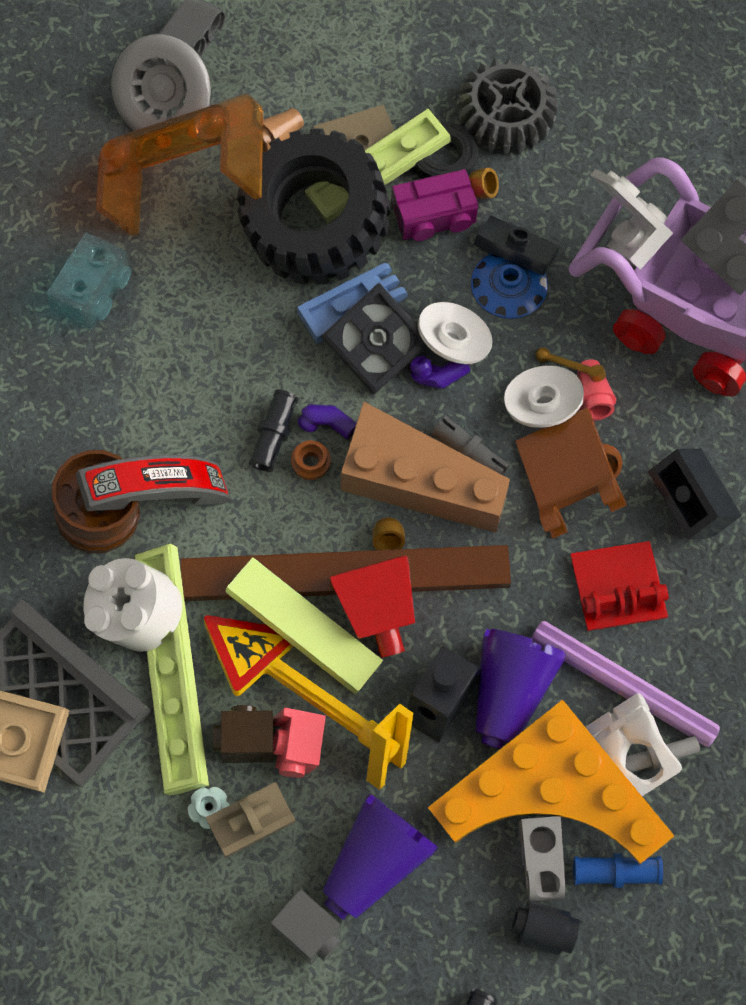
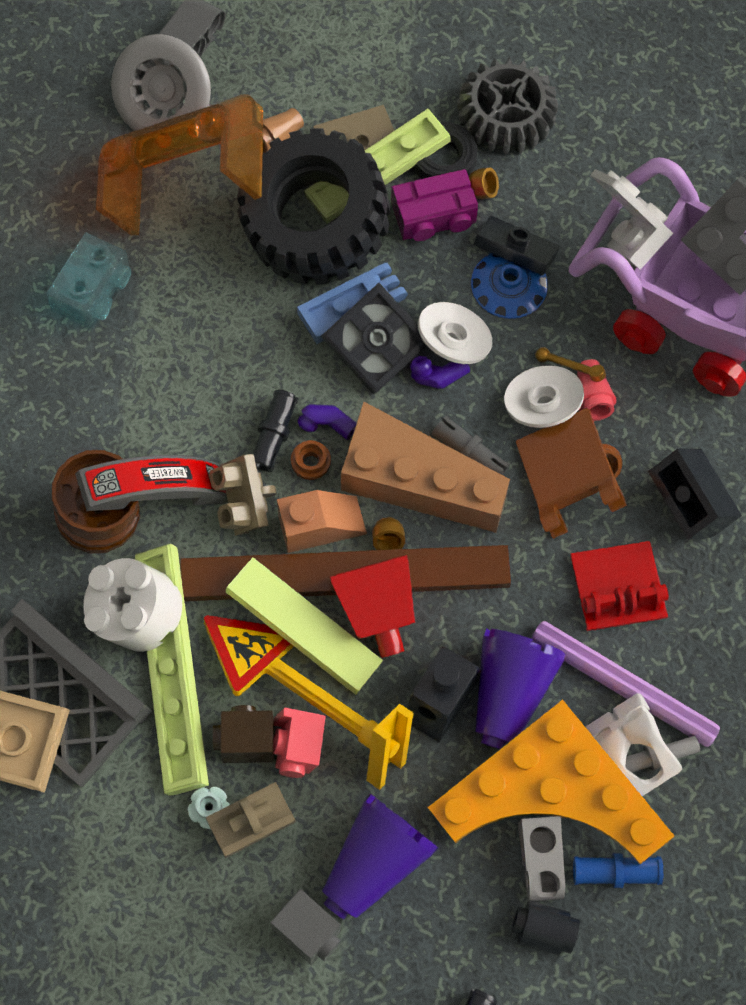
none -> dark tan hips [209,454,277,536]
none -> nougat slope [277,490,367,553]

